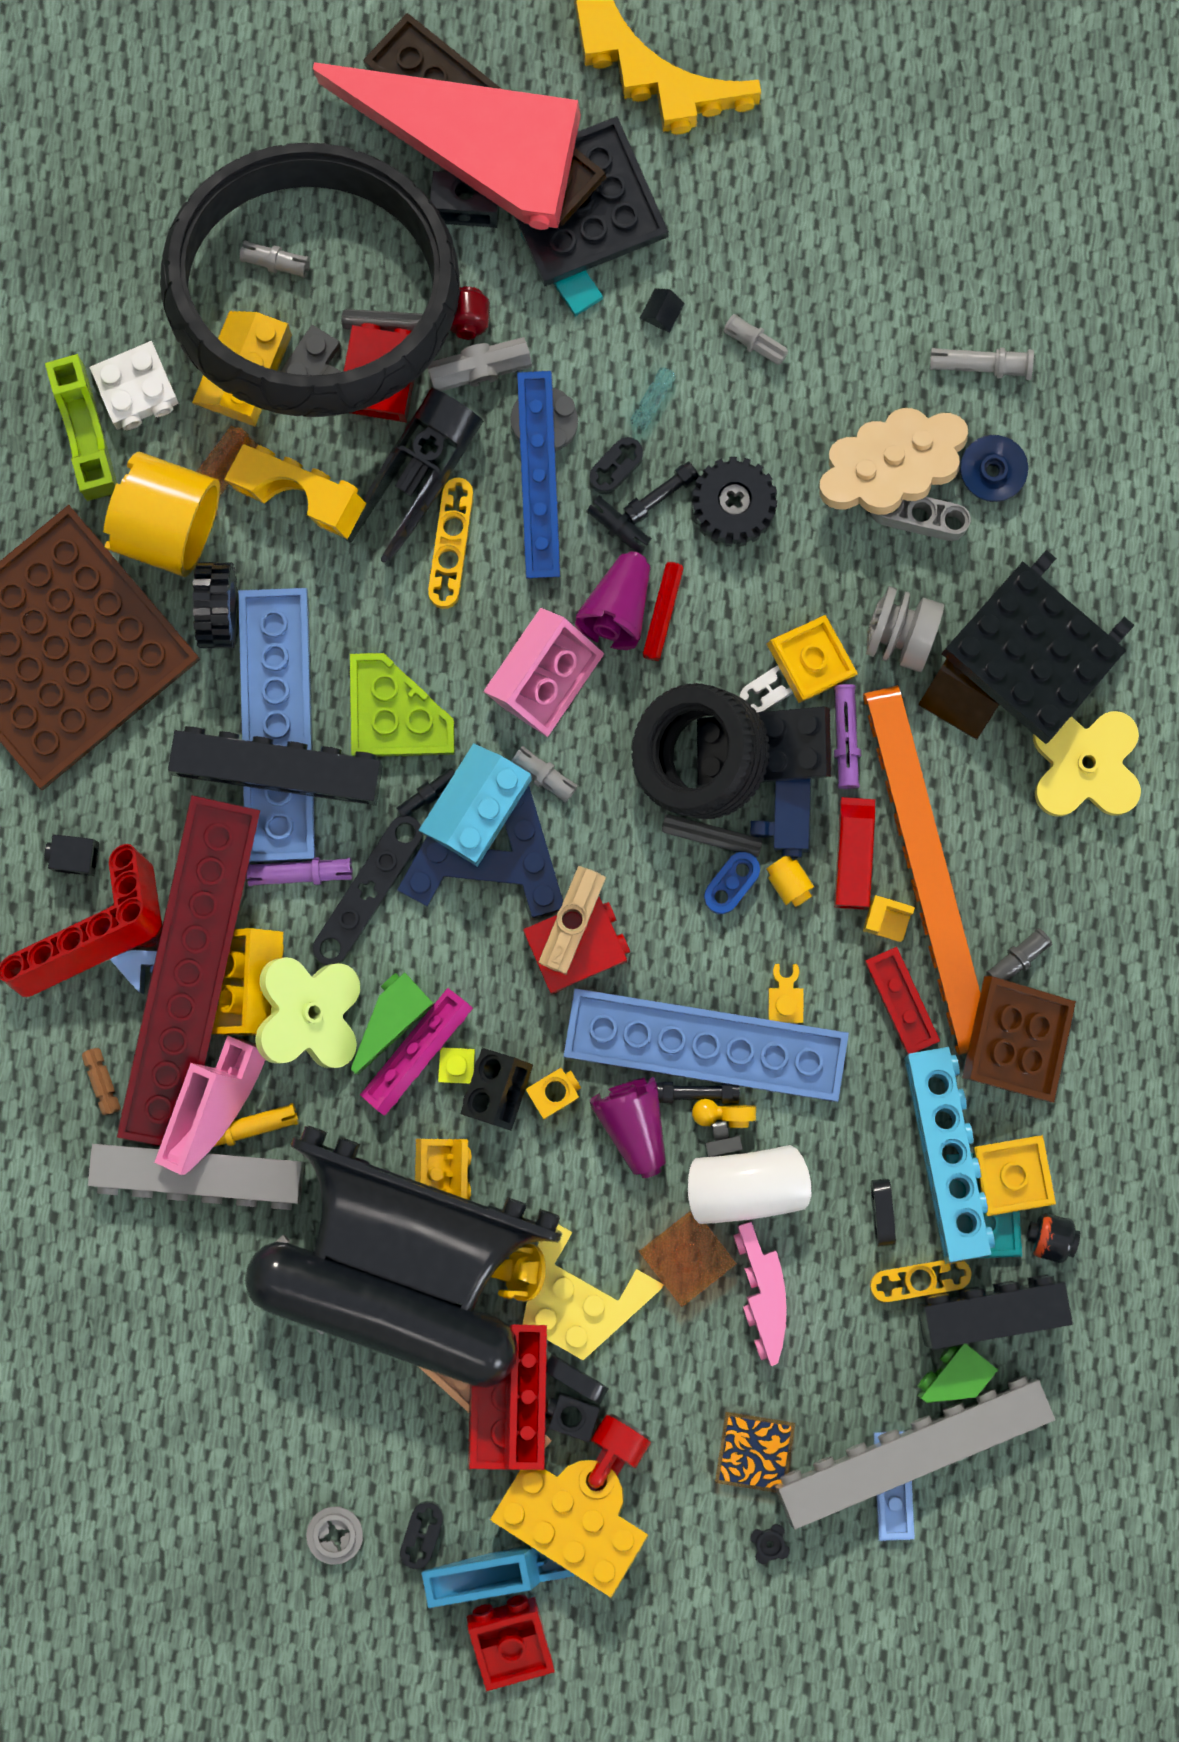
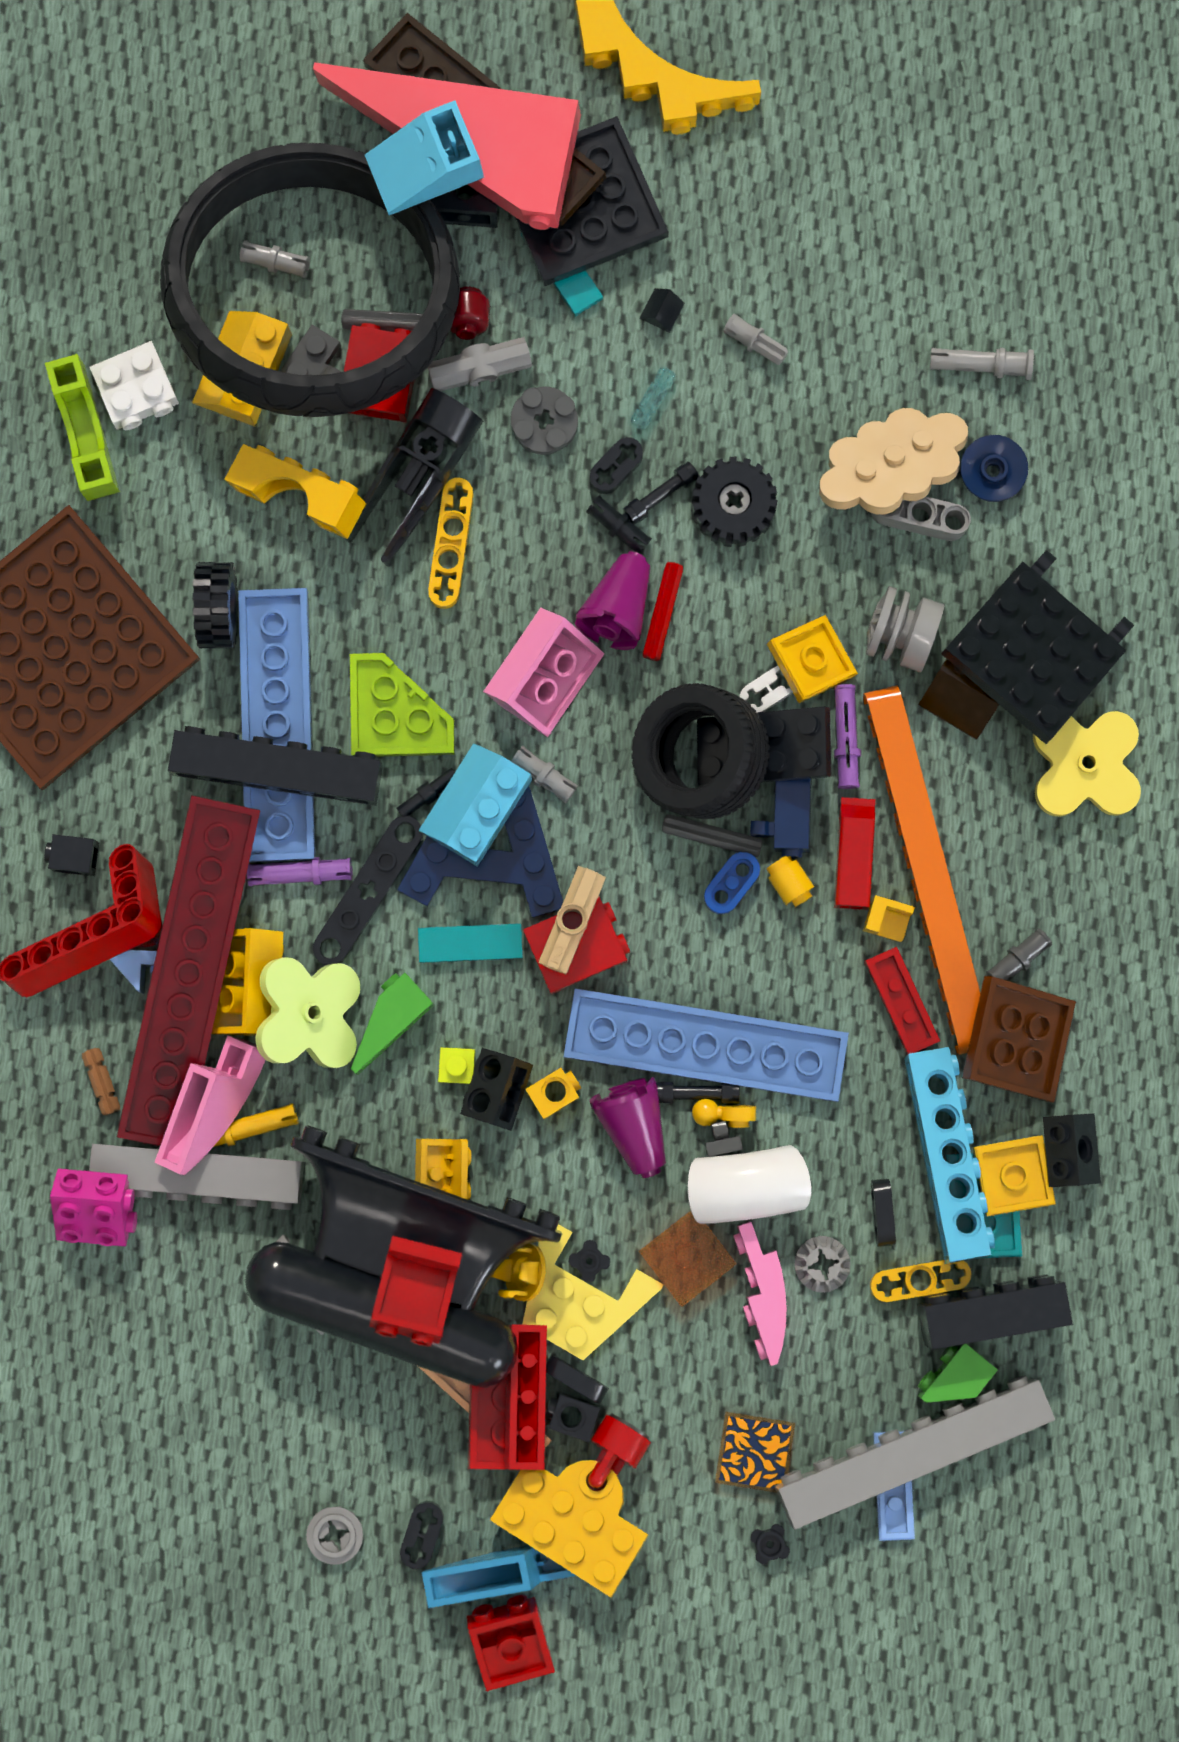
yellow brick [103,452,220,577] -> none
clear orange hinge [196,425,259,496] -> none
dark pink plate [360,988,473,1116] -> none
blue plate [517,371,561,579] -> none
yellow plate [768,964,804,1024] -> none
black head [1026,1213,1080,1263] -> none
none -> dark pink brick [50,1169,137,1247]
none -> medium azure slope [365,100,484,216]
none -> red panel [369,1236,463,1347]
none -> teal tile [418,924,523,963]
none -> black plate [568,1240,610,1282]
none -> light grey gear [795,1236,850,1292]
none -> black brick [1043,1113,1101,1187]

